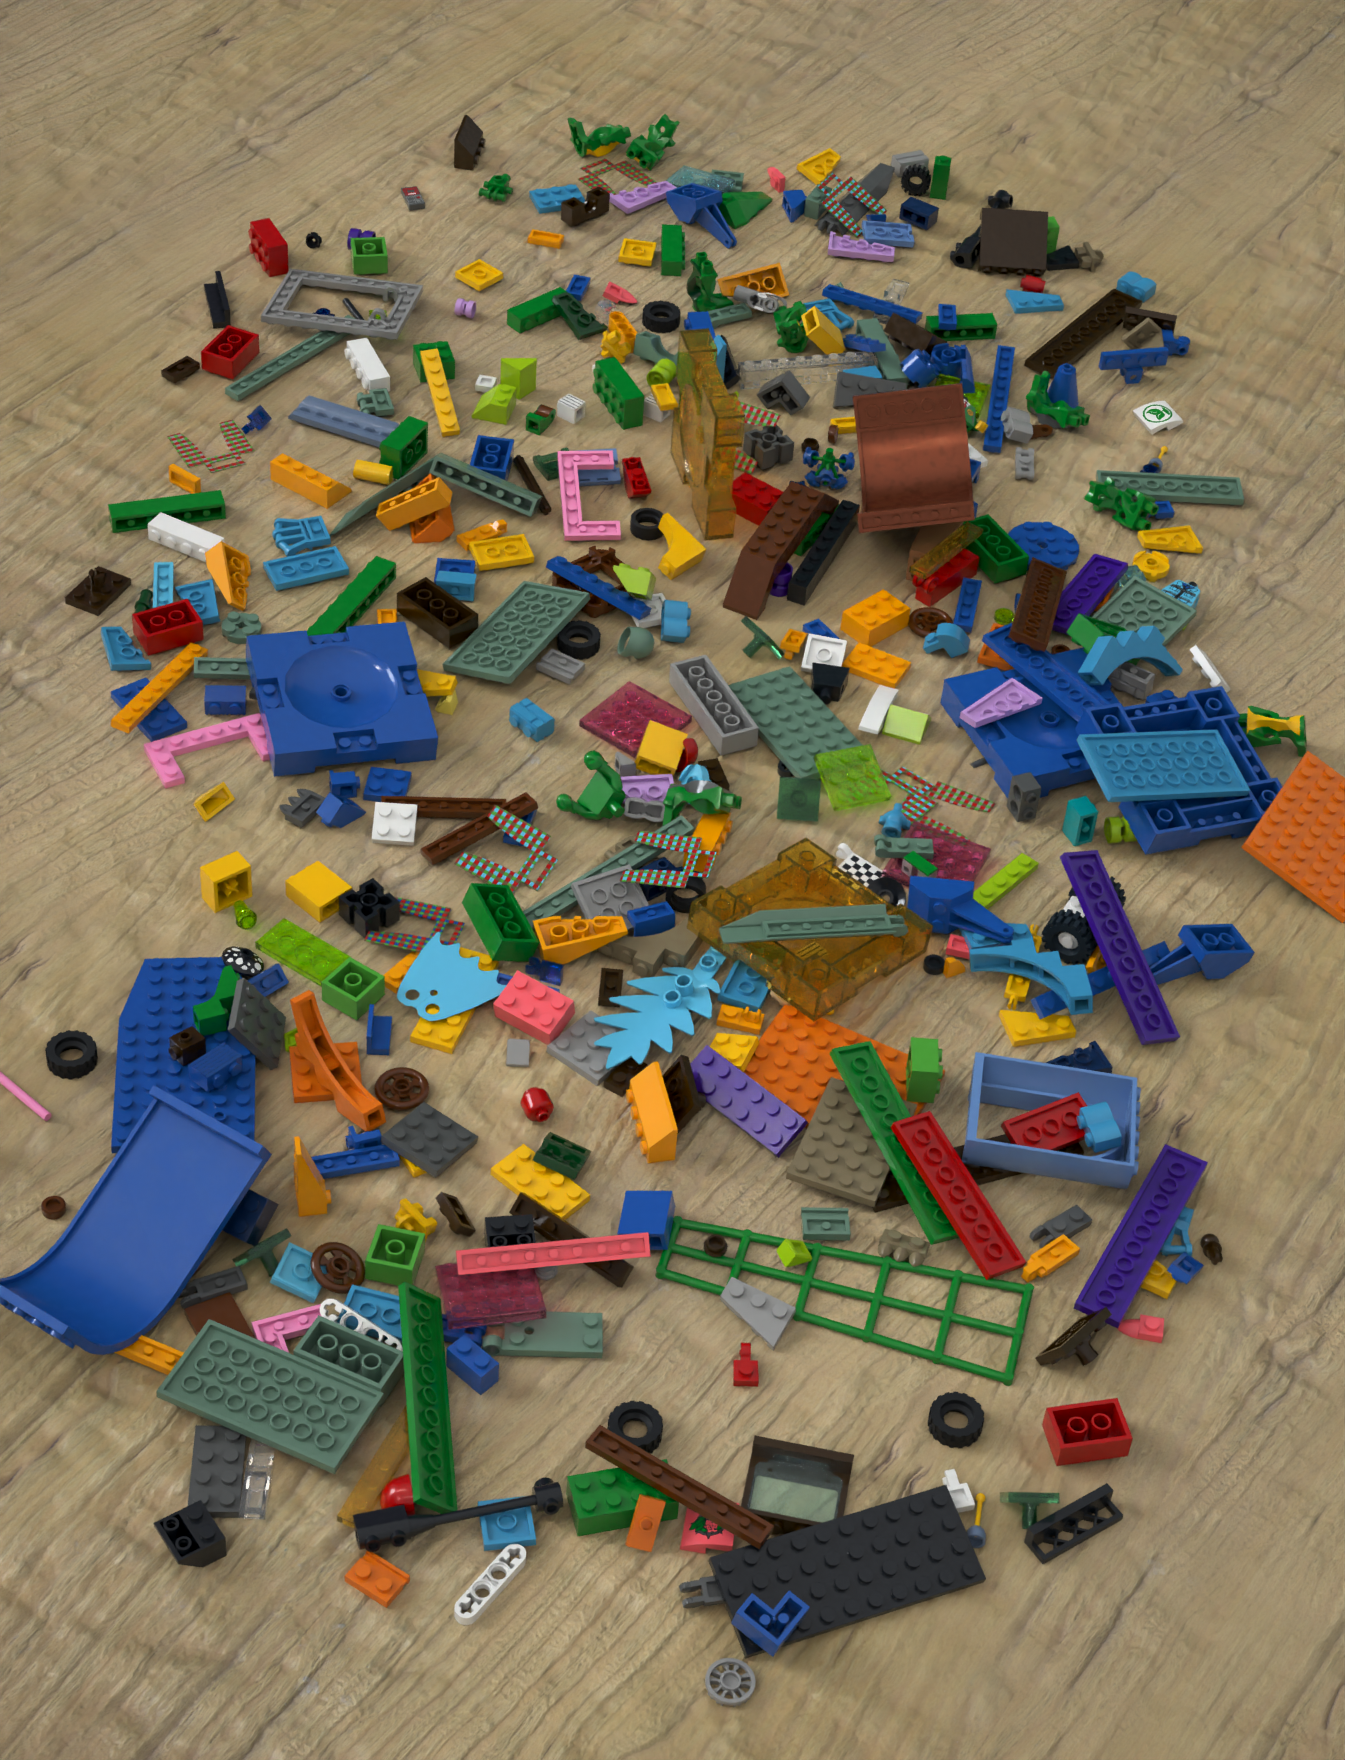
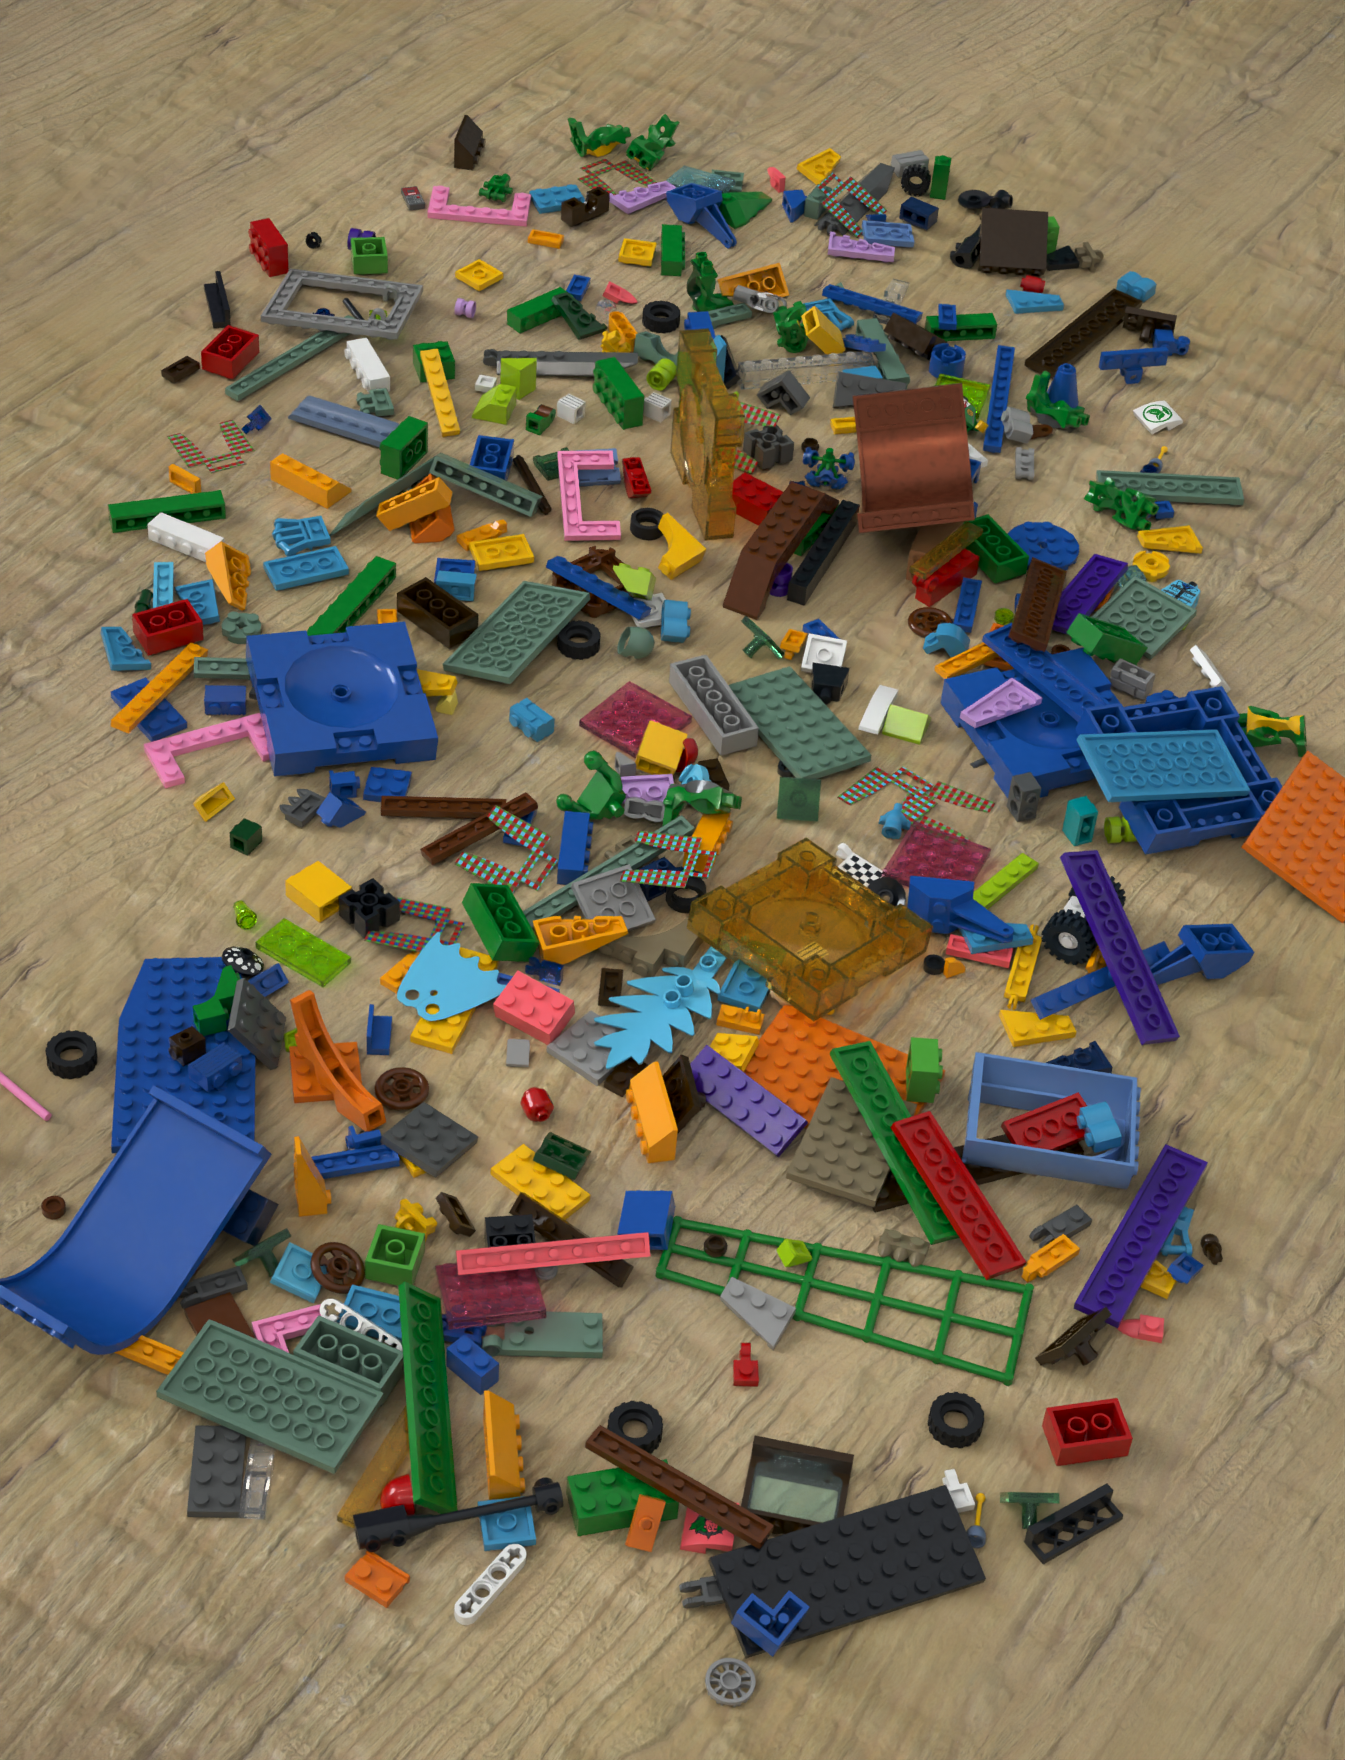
dark brown plate [65,566,131,616] -> none
black slope [154,1500,227,1567] -> none
yellow brick [200,851,252,913] -> none
bright green brick [322,957,385,1020] -> none
yellow brick [353,459,393,485] -> none
white plate [372,802,418,846] -> none
light grey plate [536,649,585,684] -> none
blue panel [627,901,675,937] -> none
yellow tile [651,383,678,411] -> none
sand green hinge [719,904,908,944] -> none
sand green plate [801,1207,851,1241] -> none
clear neon green plate [813,744,892,811] -> none
reddish brown tile [828,425,838,443] -> none
light orange brick [840,589,911,647] -> none
light orange plate [842,643,911,689] -> none
sand green plate [874,834,934,859] -> none
blue brick [900,349,941,388] -> none
green piece [901,851,938,878] -> none
blue slope [960,345,975,393] -> none
dark azure arch [969,938,1093,1015] -> none
dark azure arch [1078,626,1183,686] -> none
dark tan bracket [1122,317,1164,349] -> none
none -> dark green brick [230,818,262,856]
none -> bright pink plate [428,186,531,227]
none -> dark grey hinge [483,349,638,376]
none -> light orange slope [483,1390,525,1500]
none -> blue brick [557,811,593,885]
none -> light orange tile [934,642,999,679]
none -> black dish [958,190,990,210]

